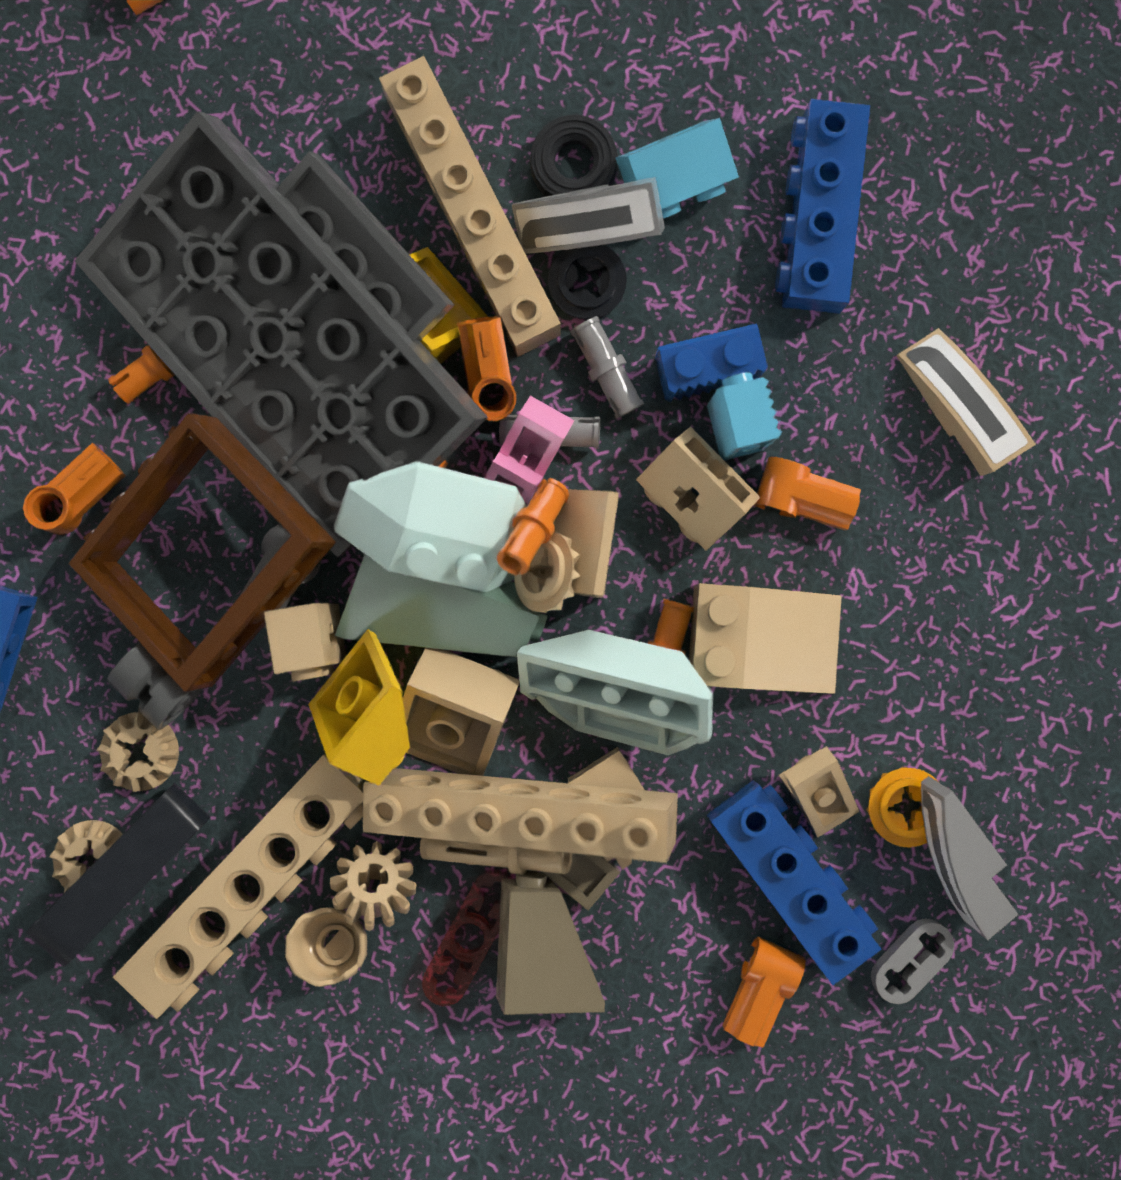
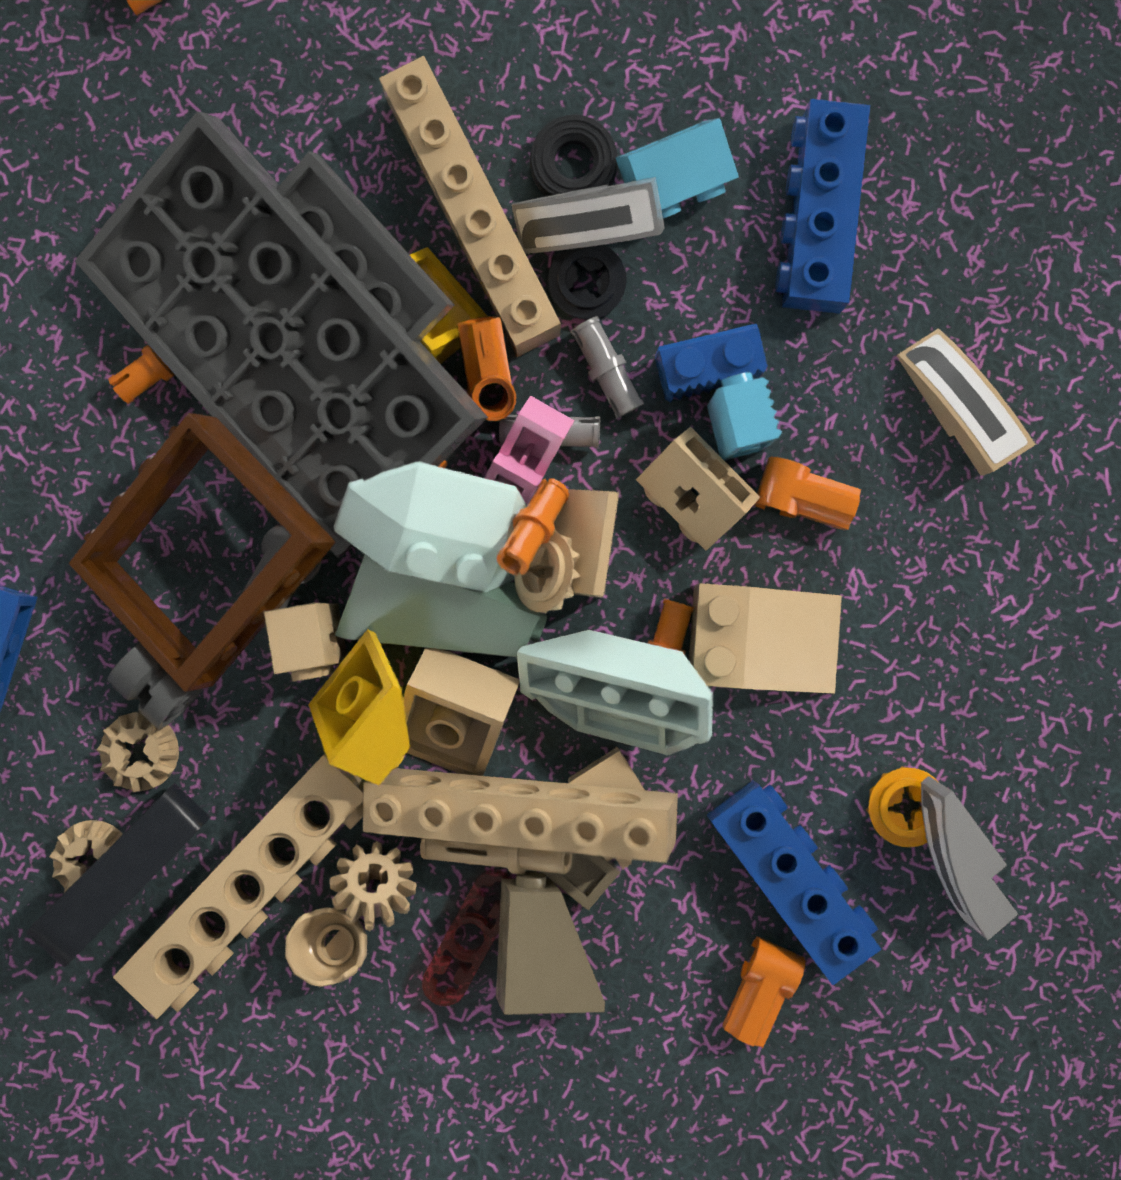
orange piece [23,443,126,535] -> none
tan slope [779,746,859,837] -> none
light grey beam [871,918,955,1004] -> none

